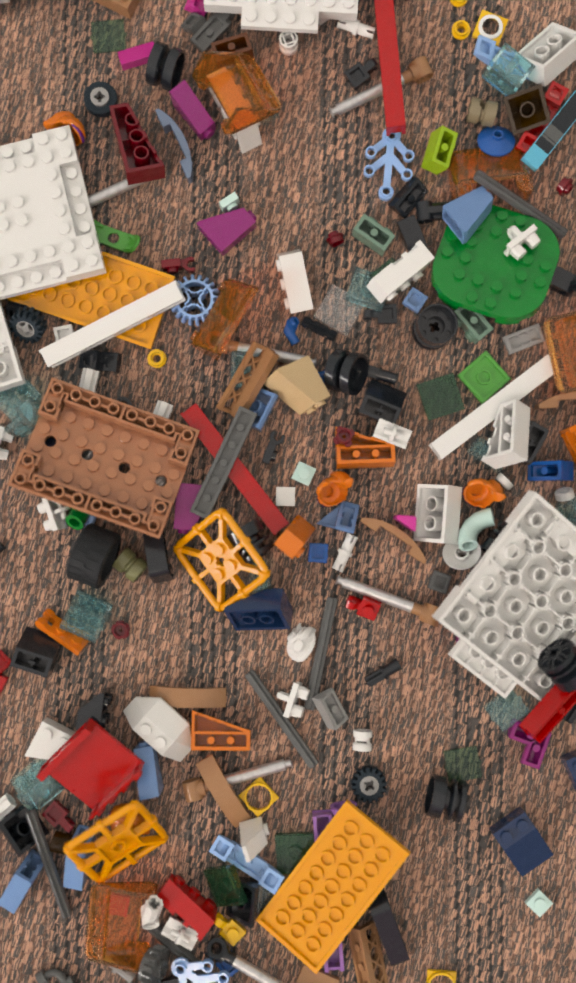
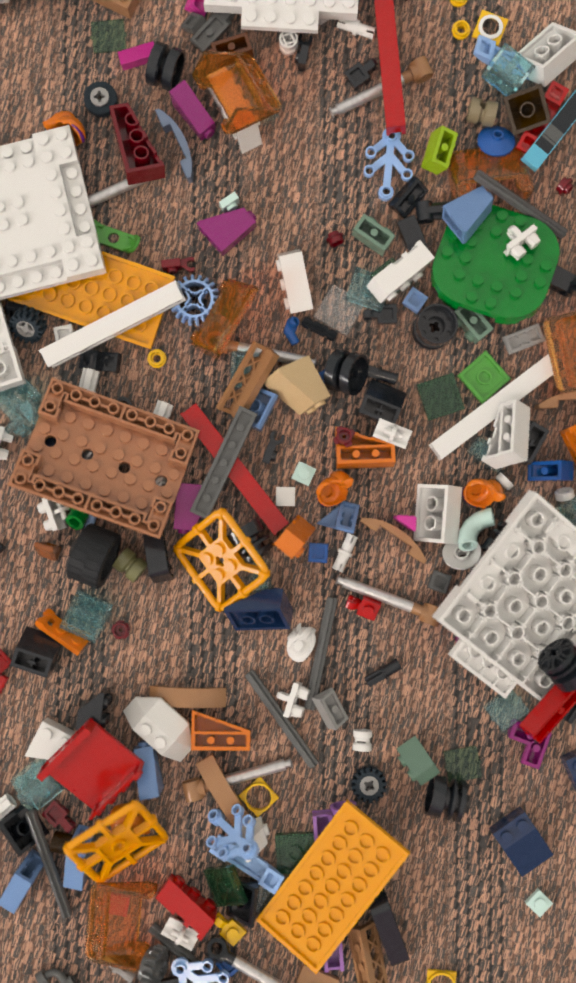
white piece [140,895,163,930] -> none
none -> dark orange slope [34,541,61,561]
none -> light blue plant [206,804,259,861]
none -> black plate [295,34,313,72]
none -> sand green brick [396,736,441,786]

